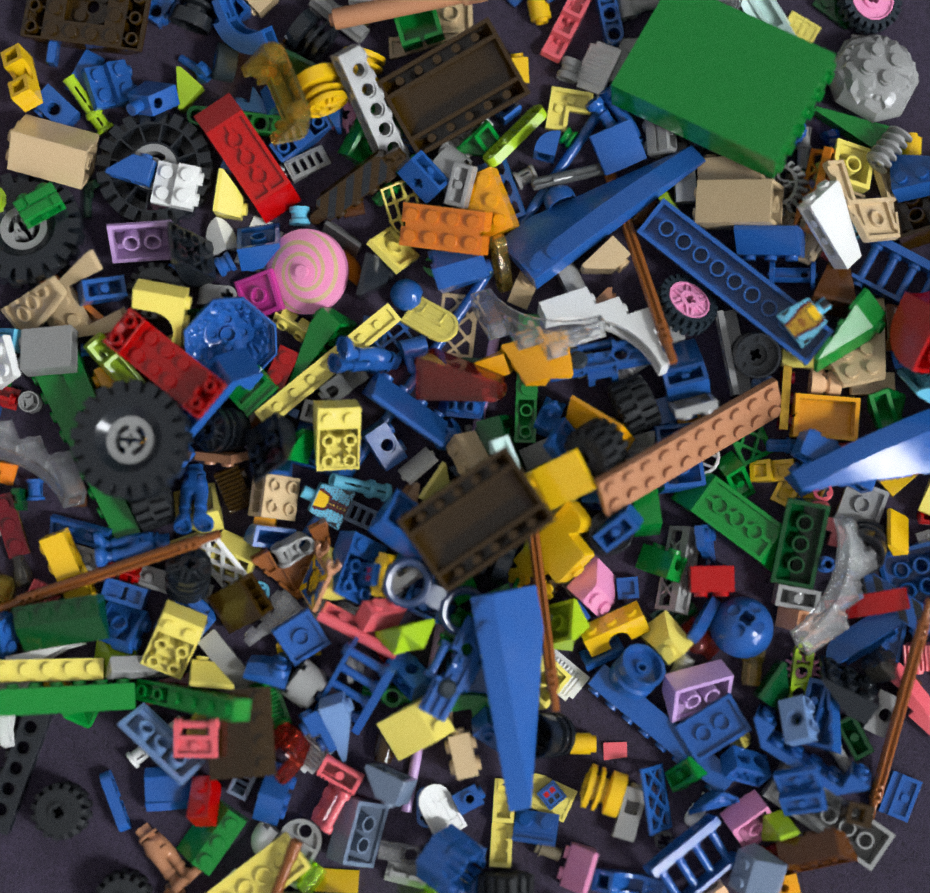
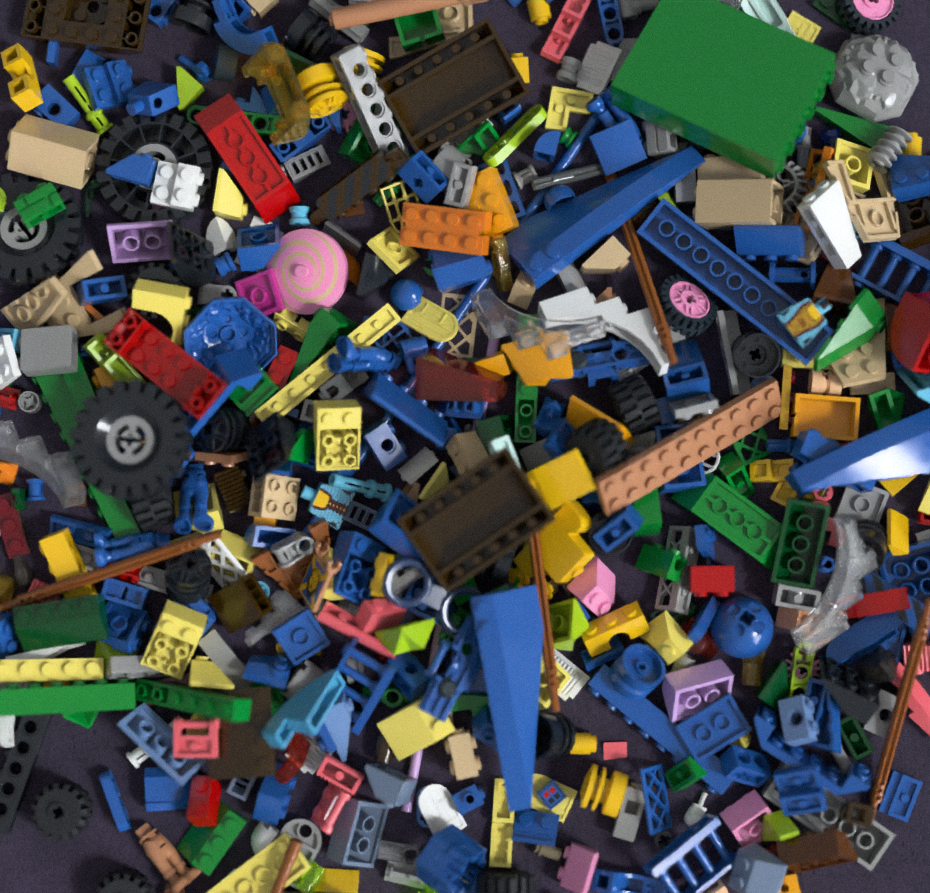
blue tile [358,563,381,586] -> none
blue plate [616,576,639,600] -> none
blue slope [688,791,740,815] -> none
none -> dark azure slope [261,669,346,749]

